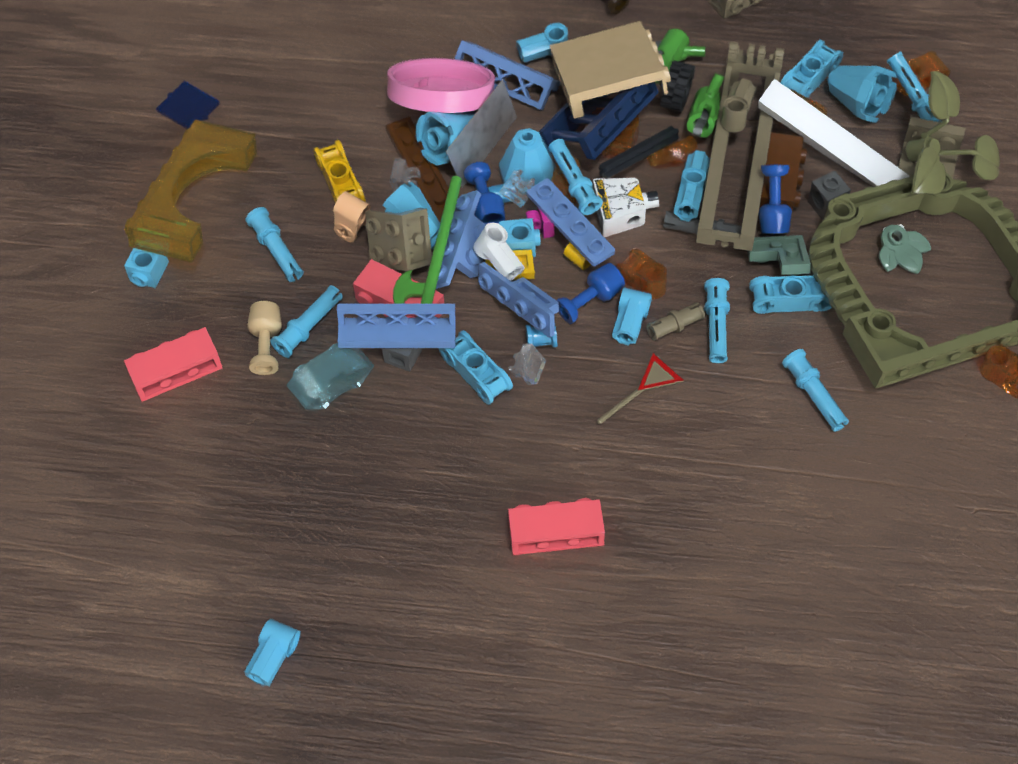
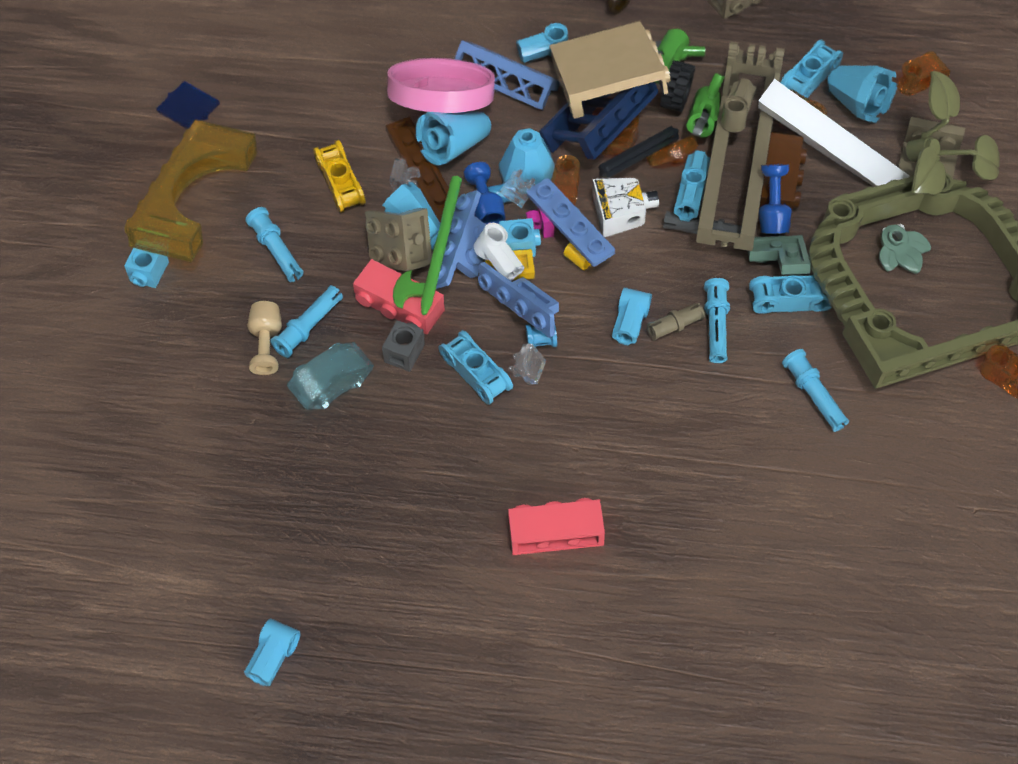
coral brick [124,327,223,402] -> none
light nougat piece [333,191,371,242] -> none
medium blue fence [337,304,456,348] -> none
flat silver sticker [446,79,517,188] -> none
medium azure pin [548,139,603,215] -> none
blue piece [556,263,625,324] -> none
dark tan piece [597,353,684,424] -> none
clear orange piece [615,248,667,299] -> none
dark grey brick [808,171,851,220] -> none
medium azure pin [887,52,942,122] -> none

